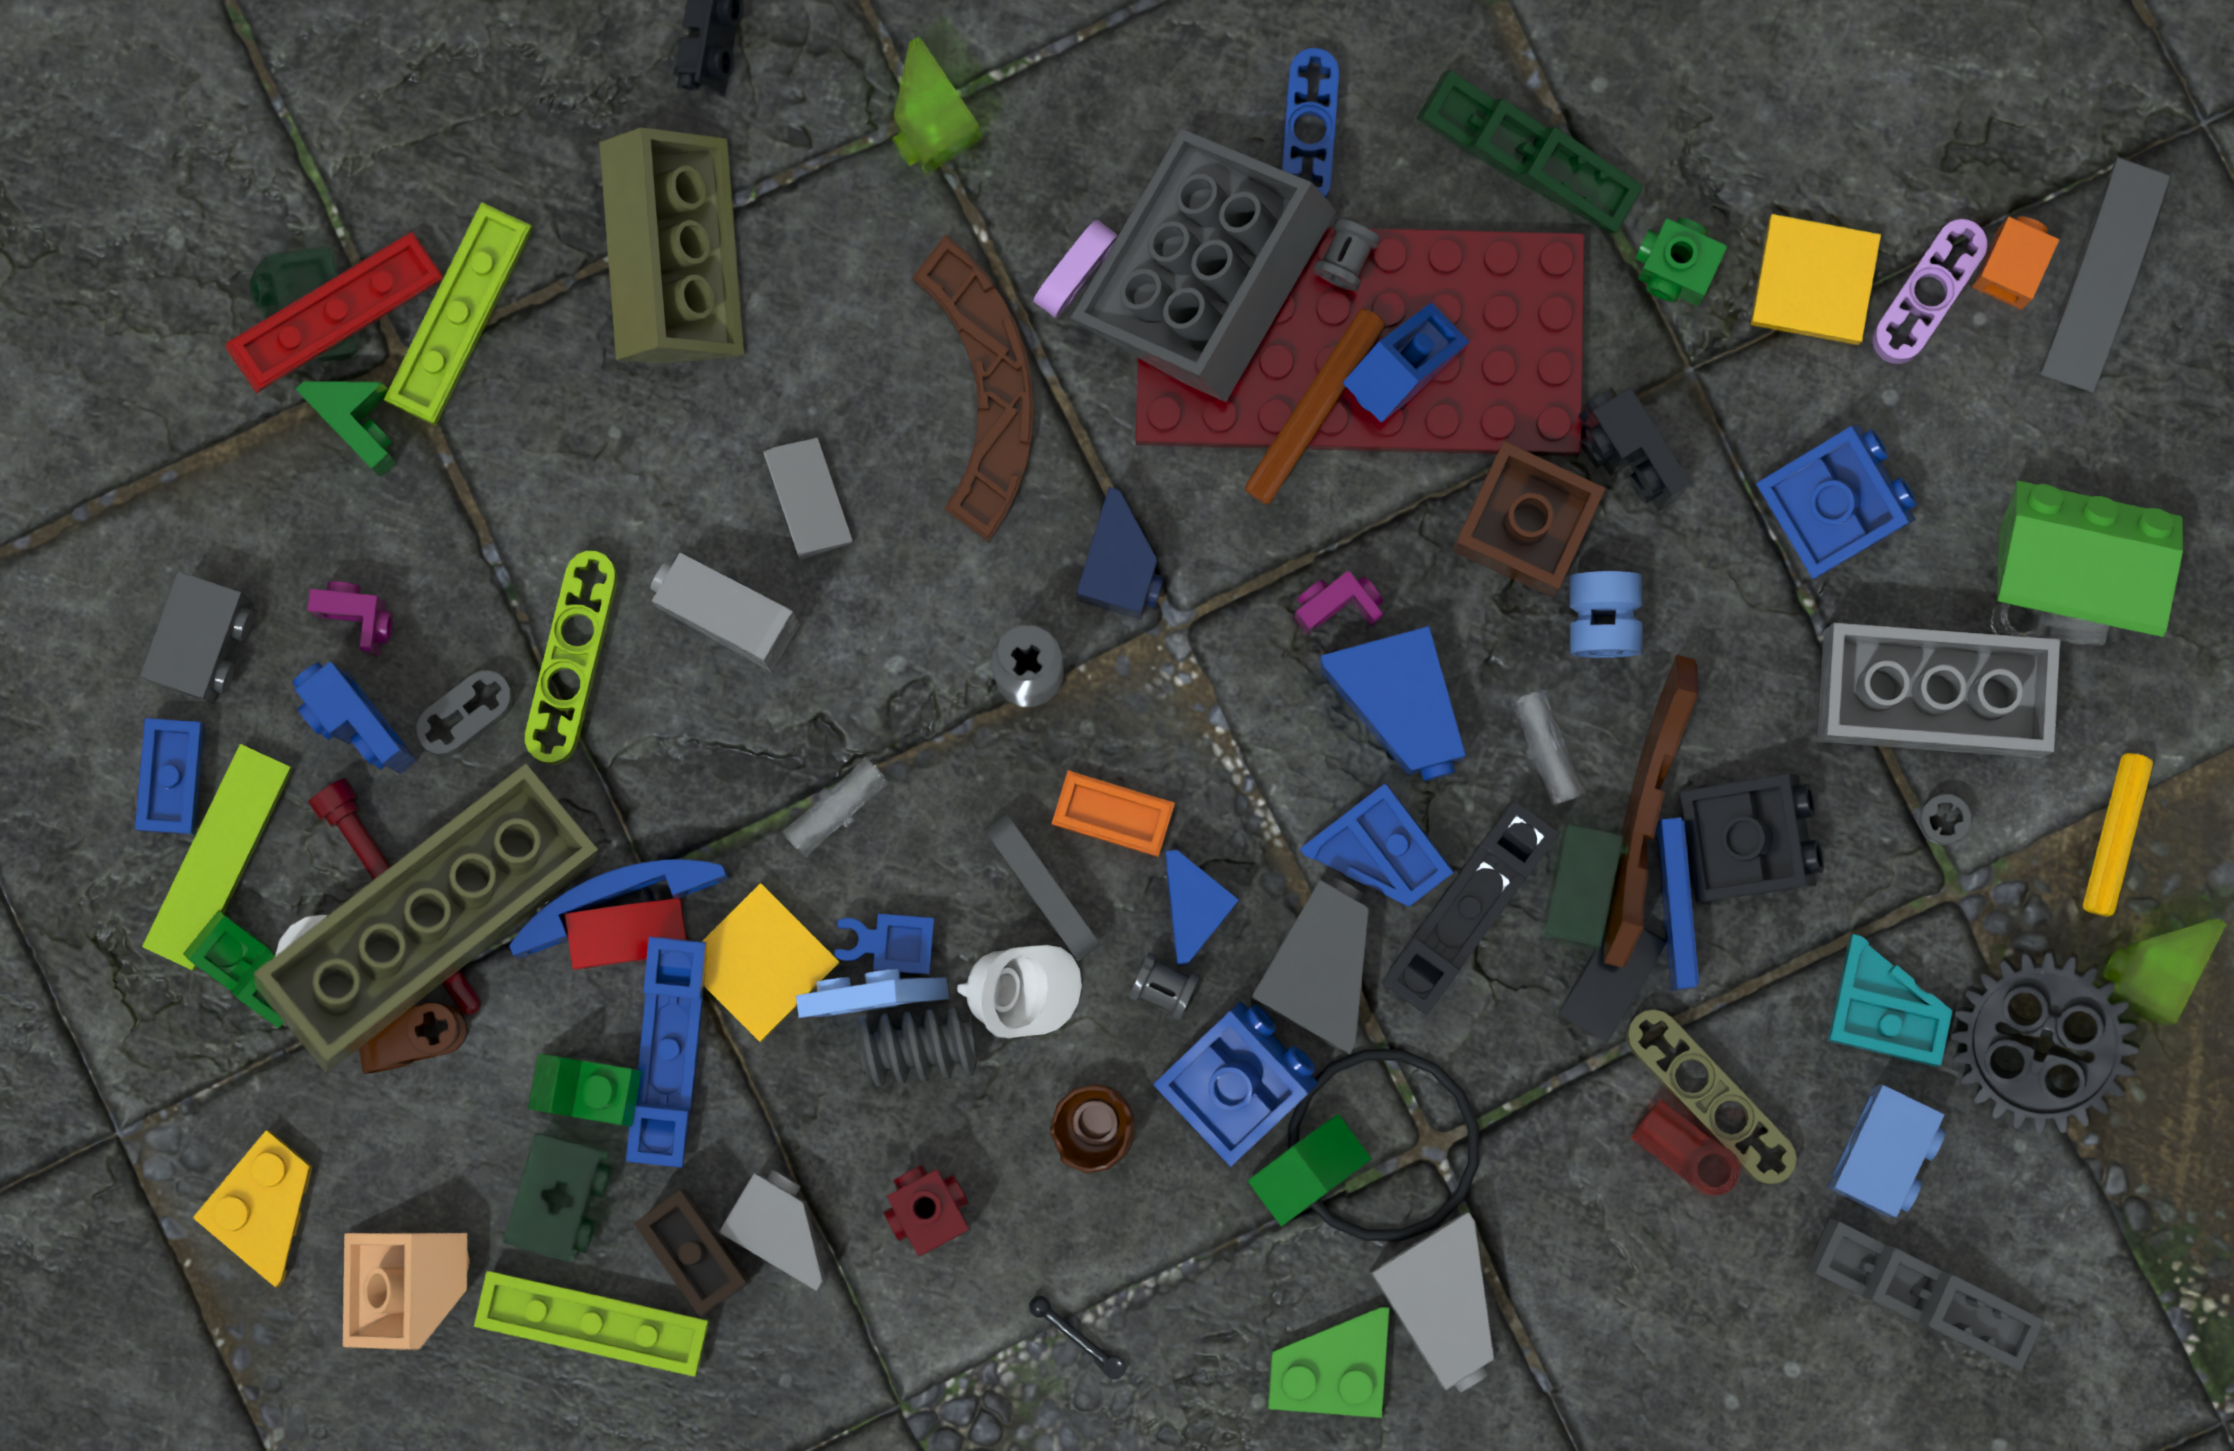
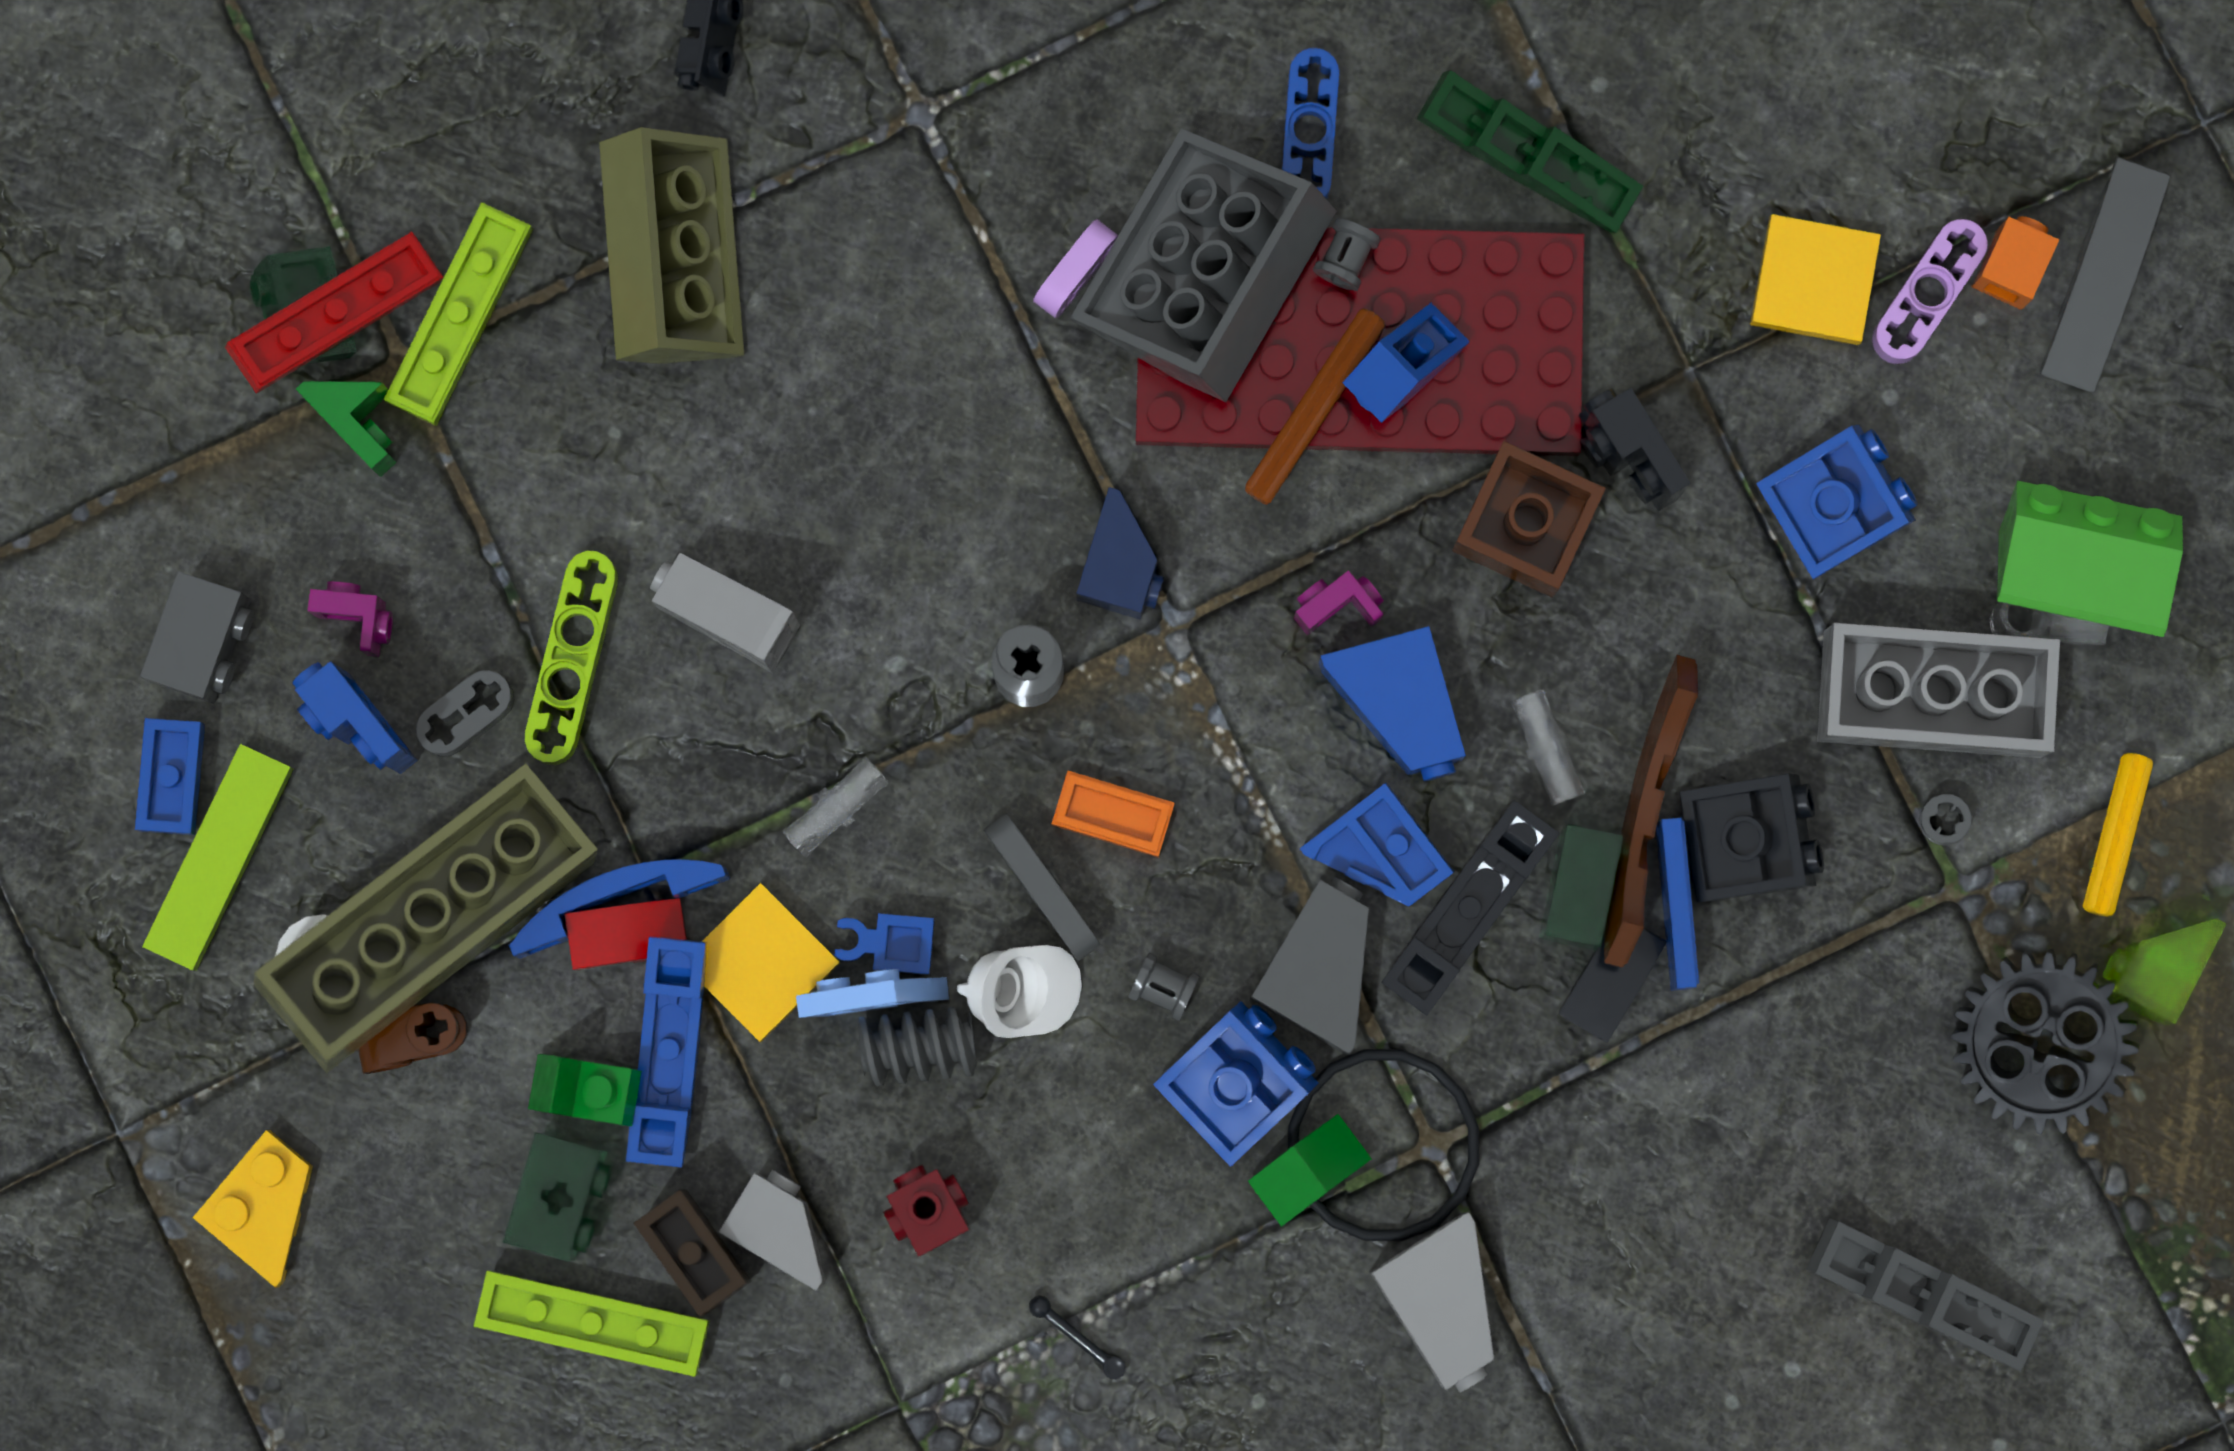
green slope [183,910,284,1029] -> none
dark red piece [308,778,481,1015] -> none
light nougat slope [343,1233,469,1350] -> none
light grey slope [763,437,853,560] -> none
clear neon green slope [892,36,982,175] -> none
reddish brown tile [912,234,1034,543] -> none
reddish brown hair [1050,1084,1136,1174] -> none
blue slope [1165,850,1239,966] -> none
bright green wing [1268,1307,1389,1418] -> none
medium blue wheel [1569,571,1643,658] -> none
olive beam [1625,1009,1797,1184] -> none
clear red piece [1630,1099,1740,1197] -> none
green brick [1635,218,1727,307] -> none
medium blue brick [1826,1085,1946,1218] -> none
teal wing [1827,934,1952,1067] -> none

